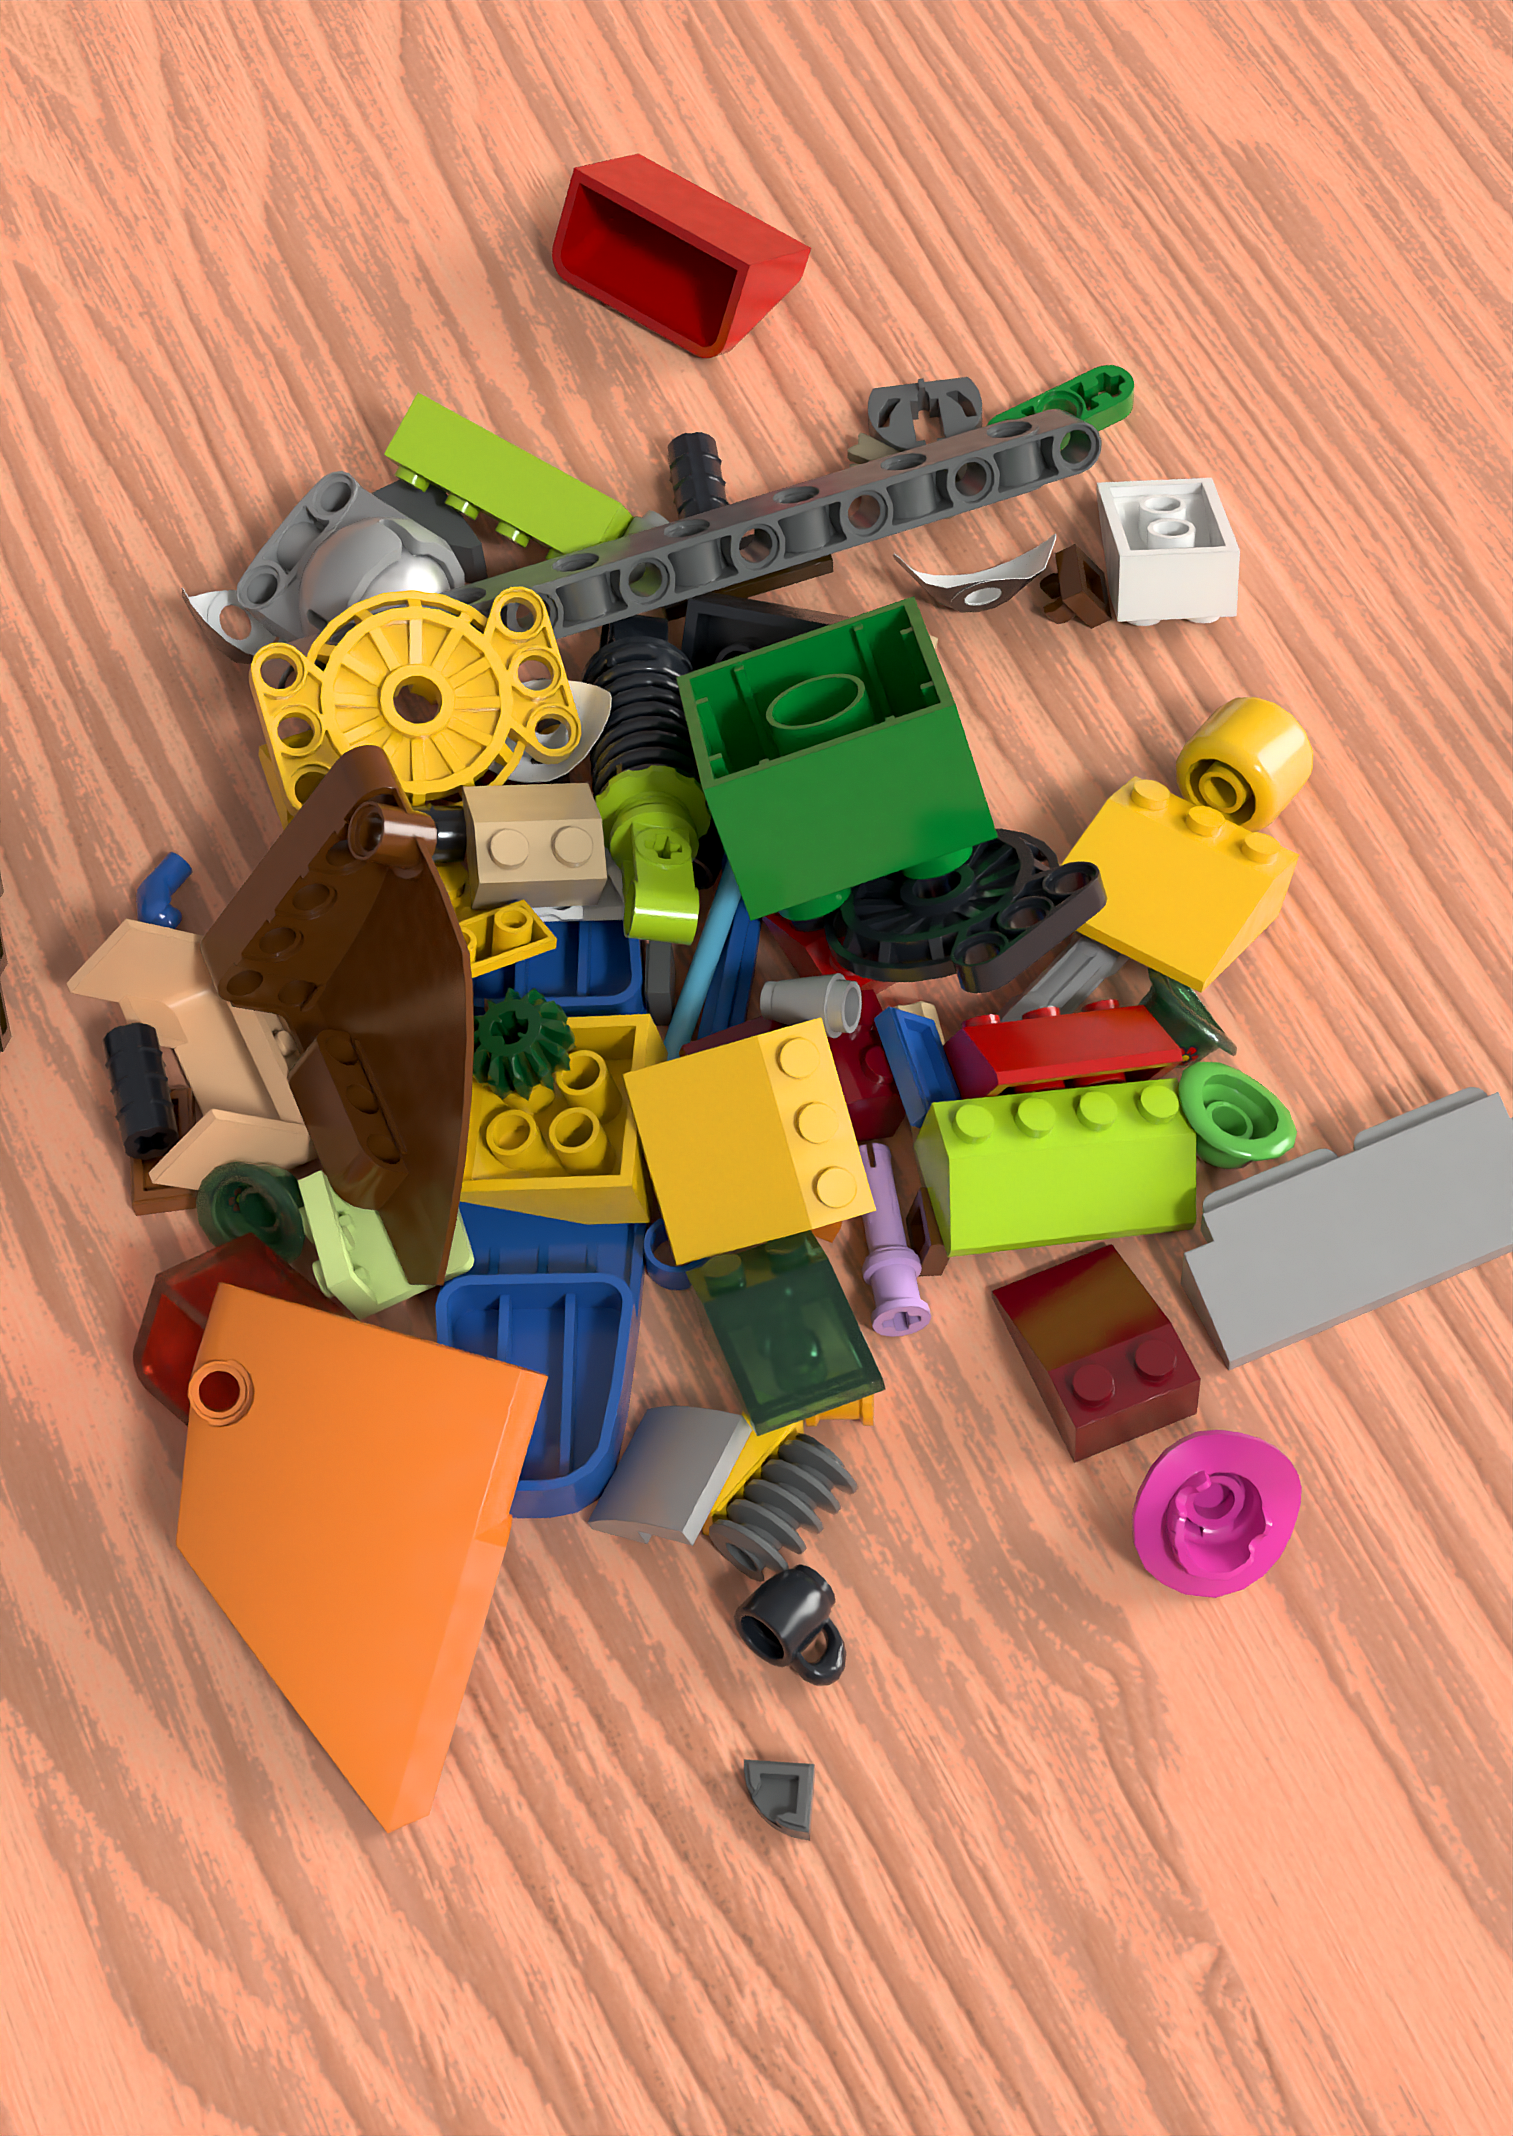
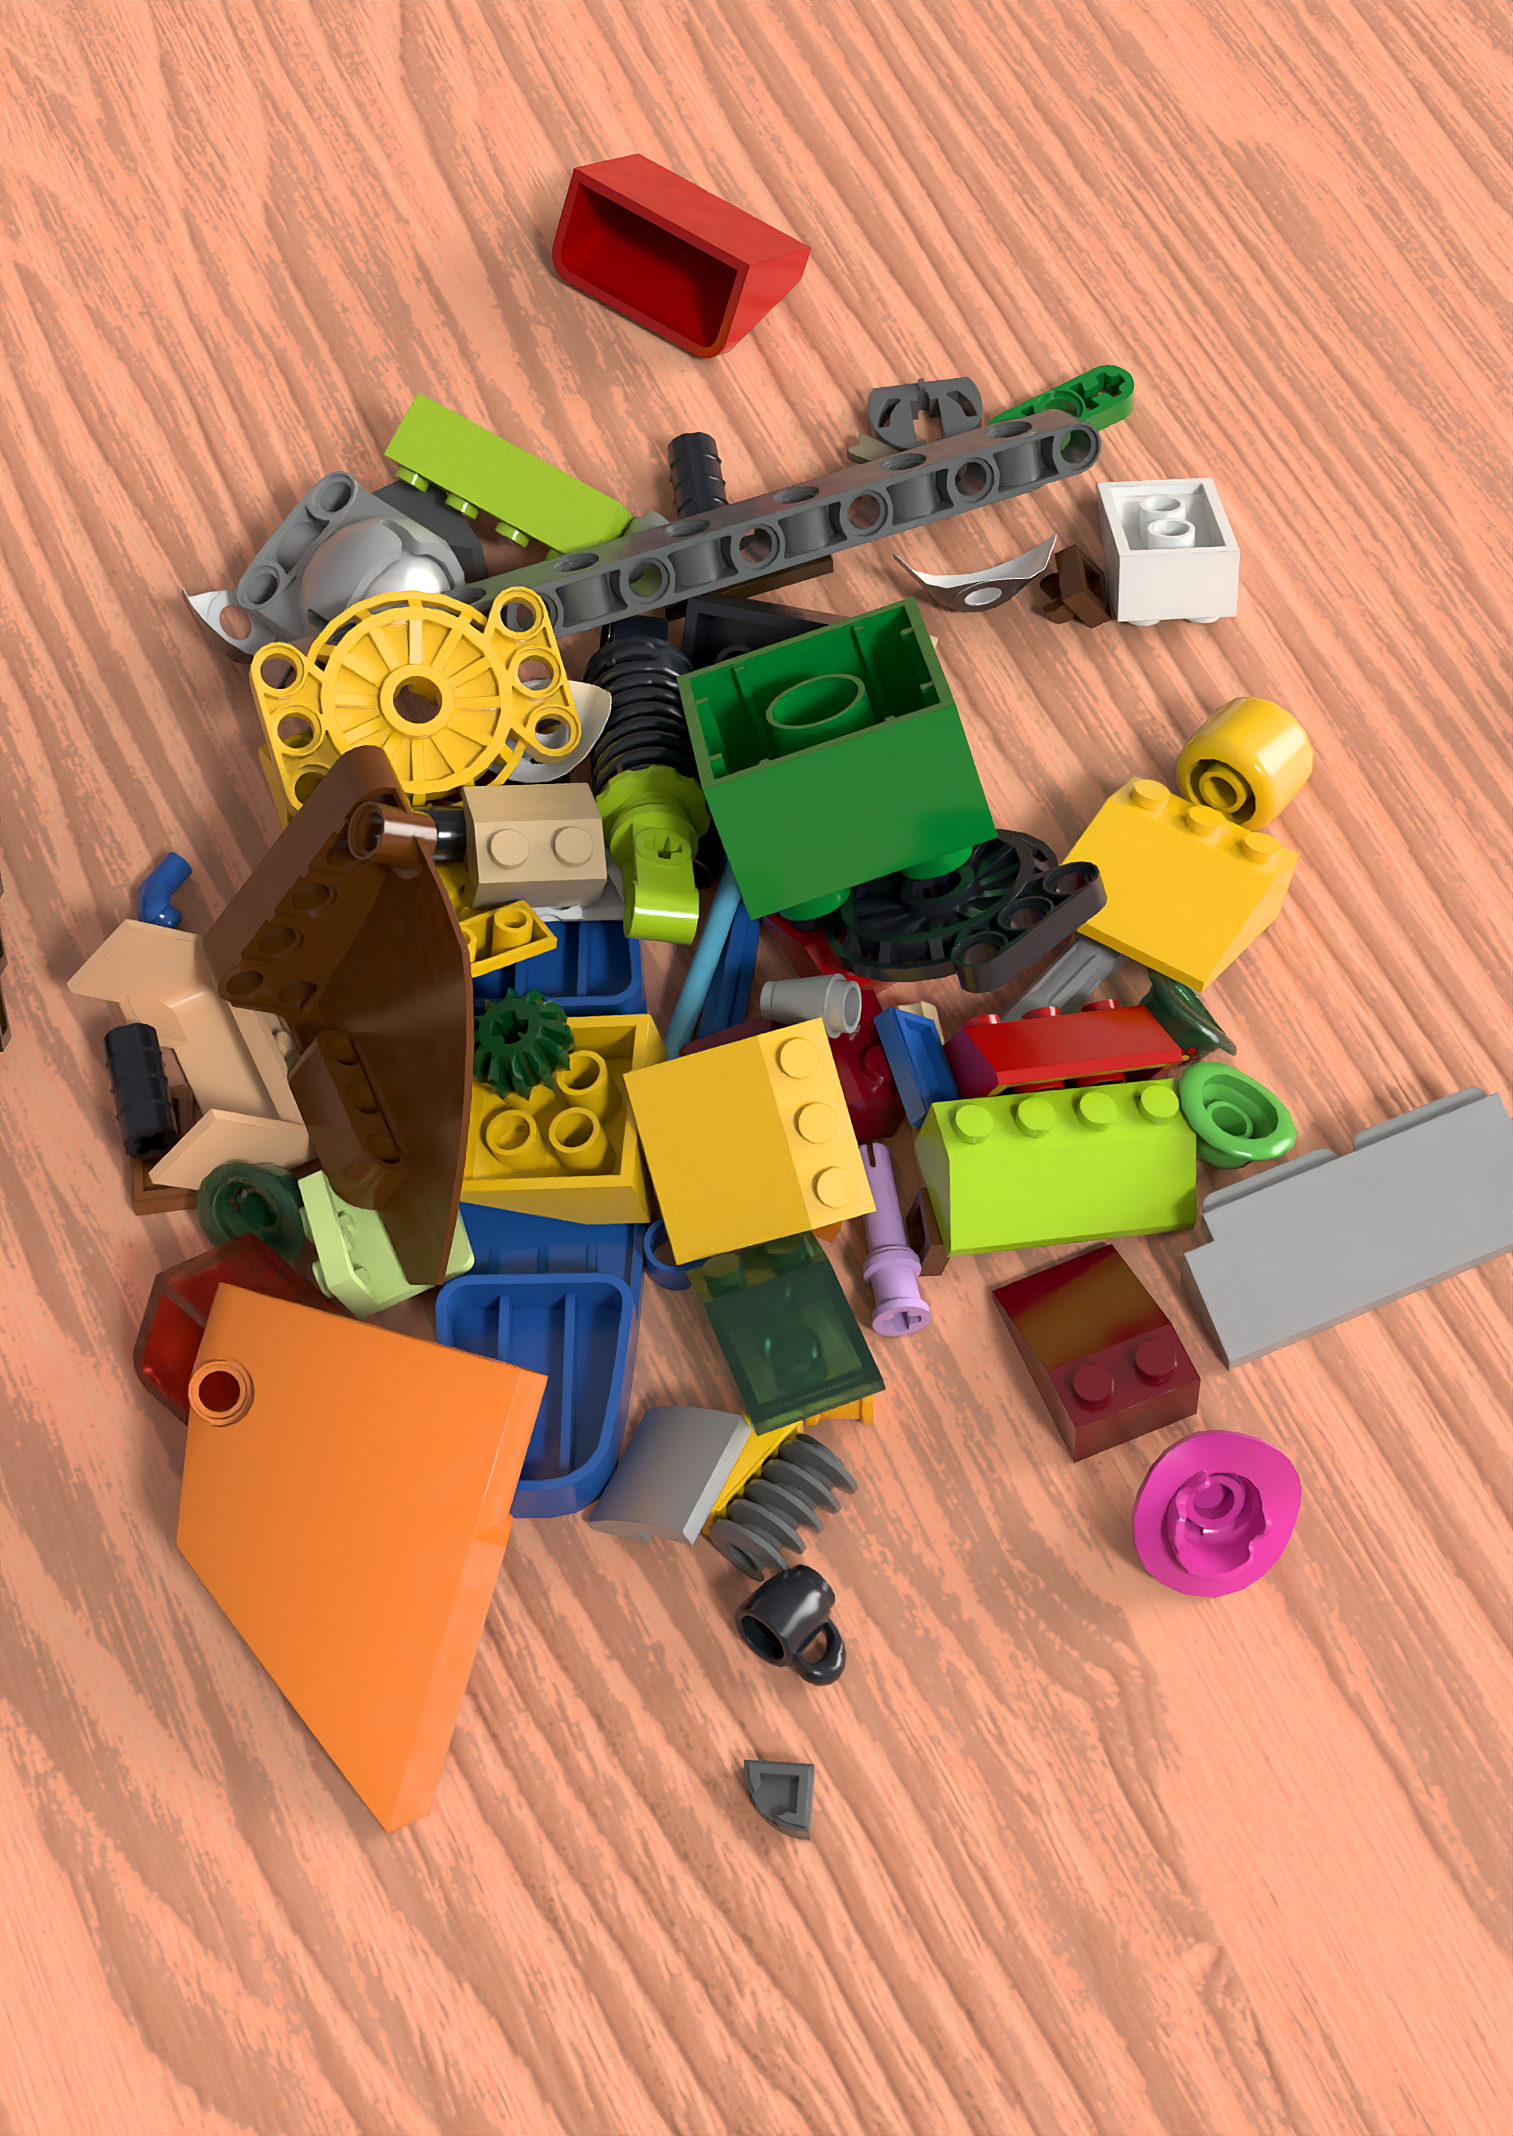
dark grey tile [644,940,676,1026] -> none

